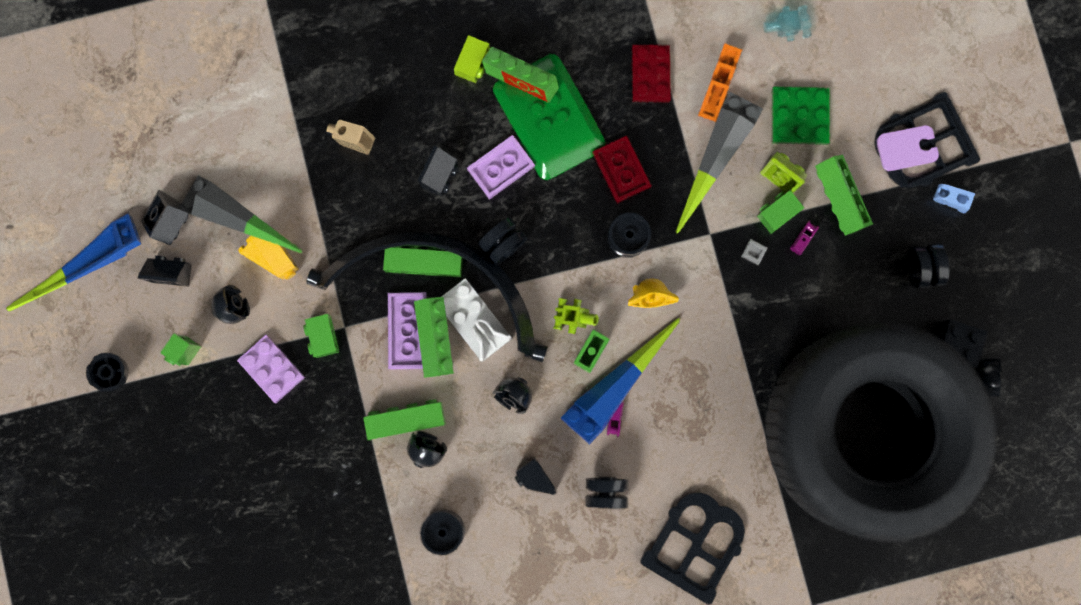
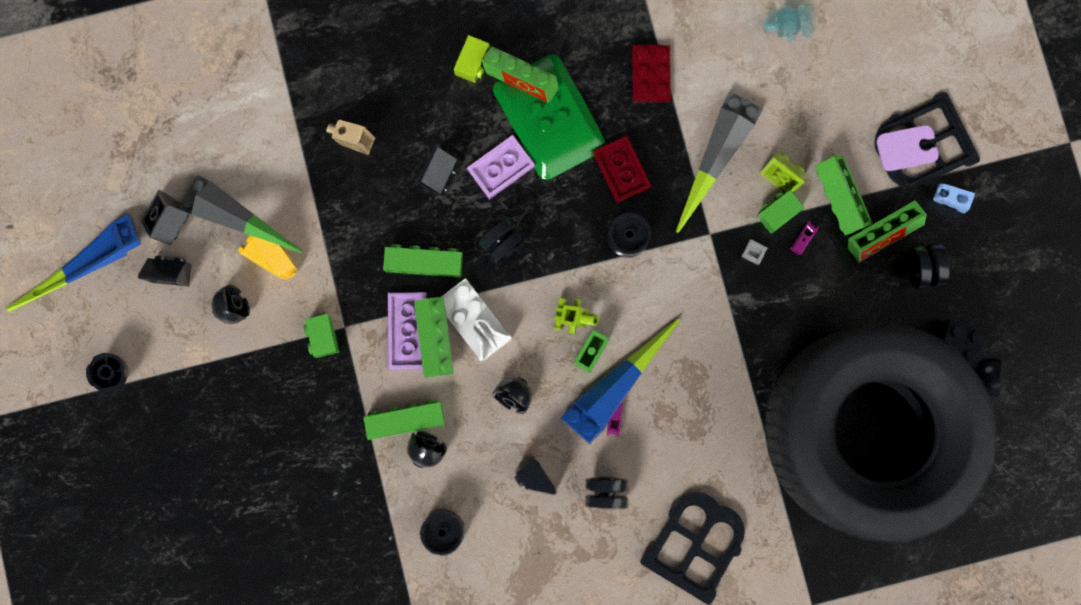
bright green brick [160,333,202,366] -> none
lavender plate [237,335,305,403] -> none
black panel [306,232,548,363] -> none
yellow hat [628,278,679,308] -> none
orange slope [698,43,742,122] -> none
green plate [772,87,830,145] -> none
none -> bright green brick [848,201,927,263]

